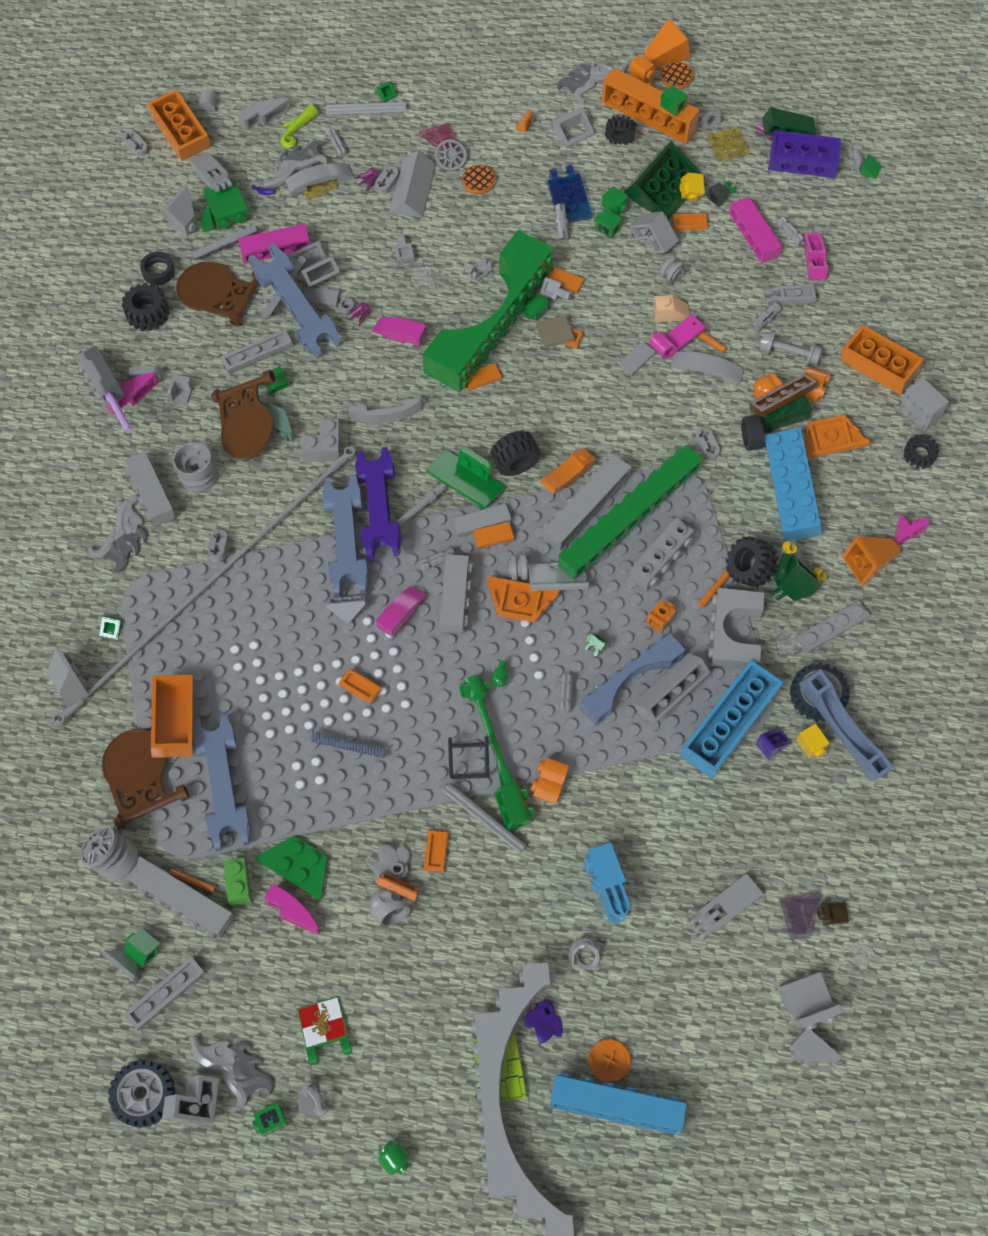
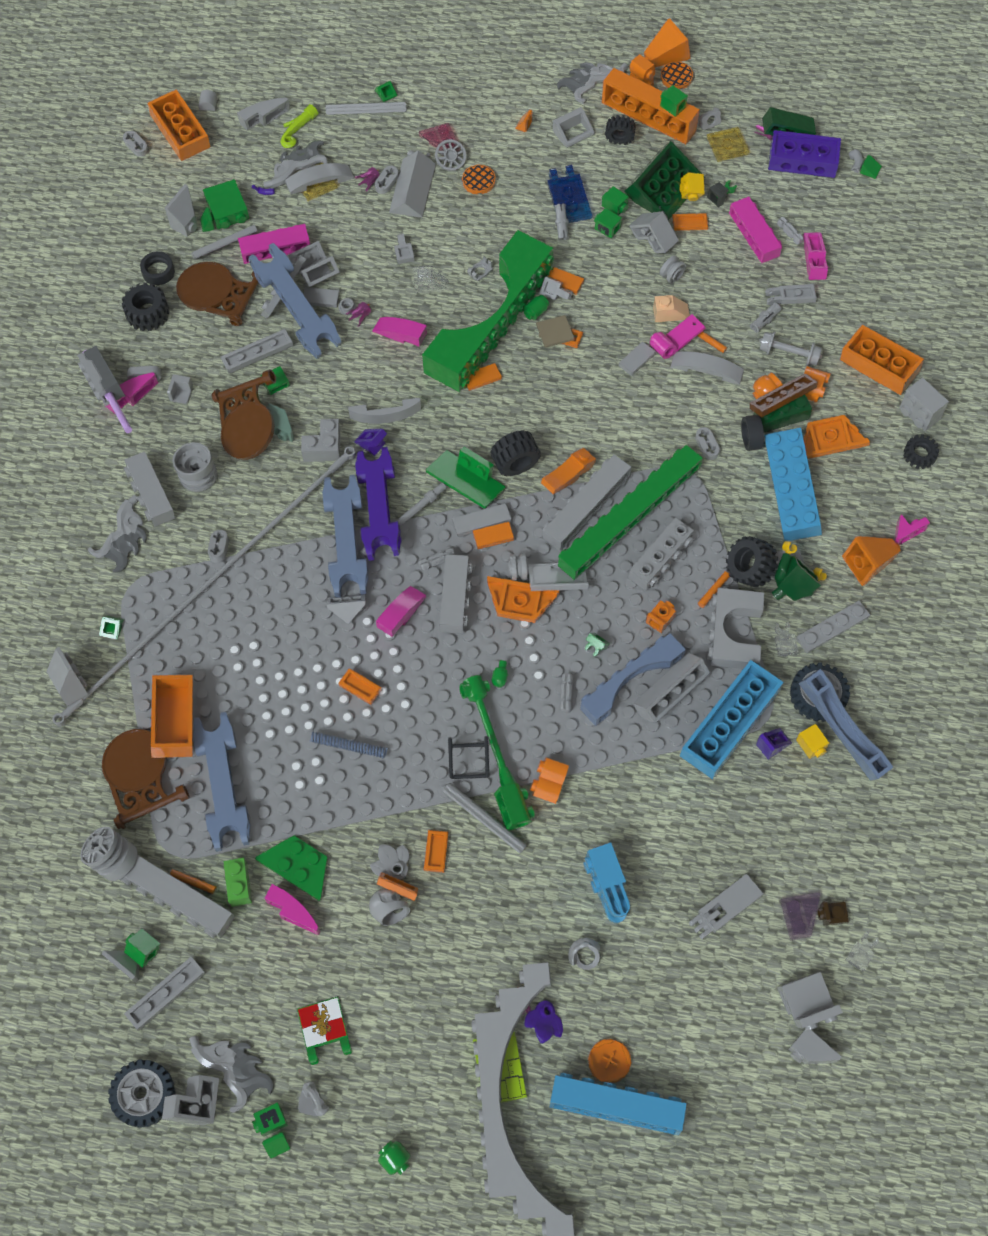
light grey hinge [190,153,232,192] -> none
light grey axle [328,128,347,157] -> none
none -> green slope [262,1133,290,1159]
none -> dark purple slope [354,429,387,456]

